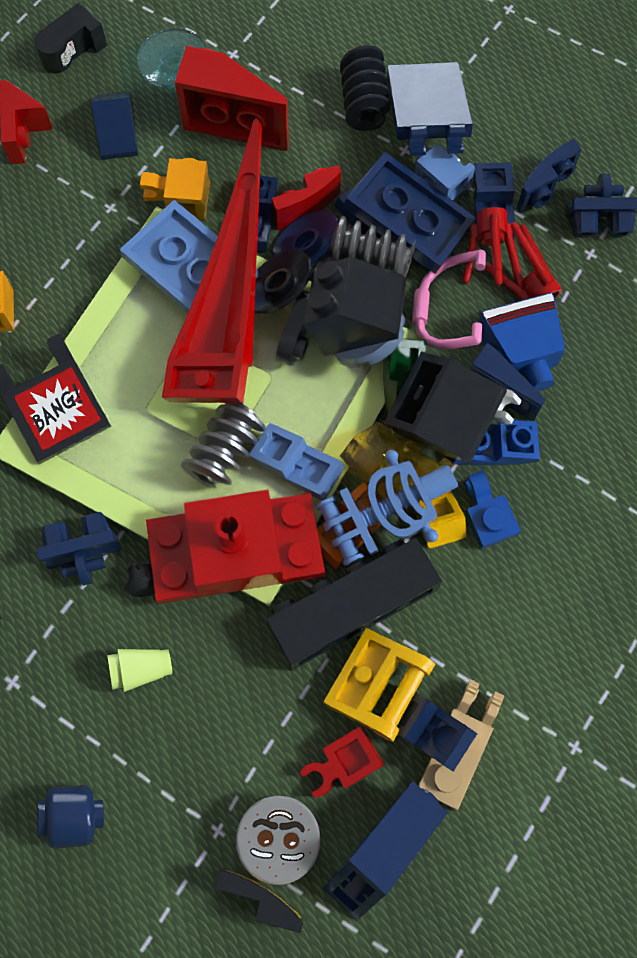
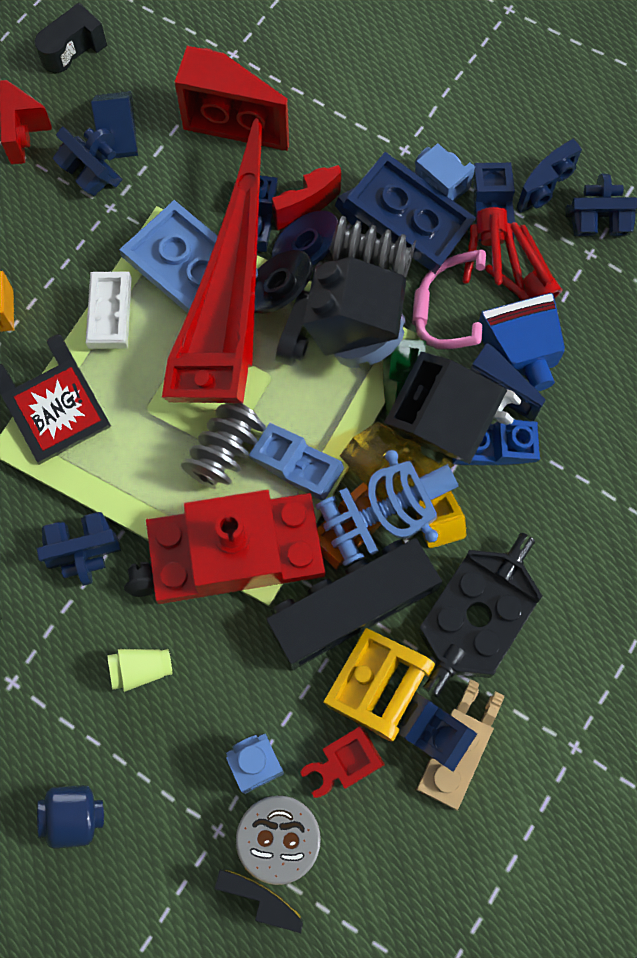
clear light blue dish [137,28,207,88] -> none
light orange brick [140,158,210,221] -> none
dark blue slope [323,782,448,921] -> none
black piece [340,45,390,131] -> none
tile [387,62,473,156] -> none
blue plate [464,471,521,549] -> none
none -> dark blue hips [52,126,123,196]
none -> white plate [86,272,132,349]
none -> medium blue brick [226,733,284,794]
none -> black plate [418,533,542,697]

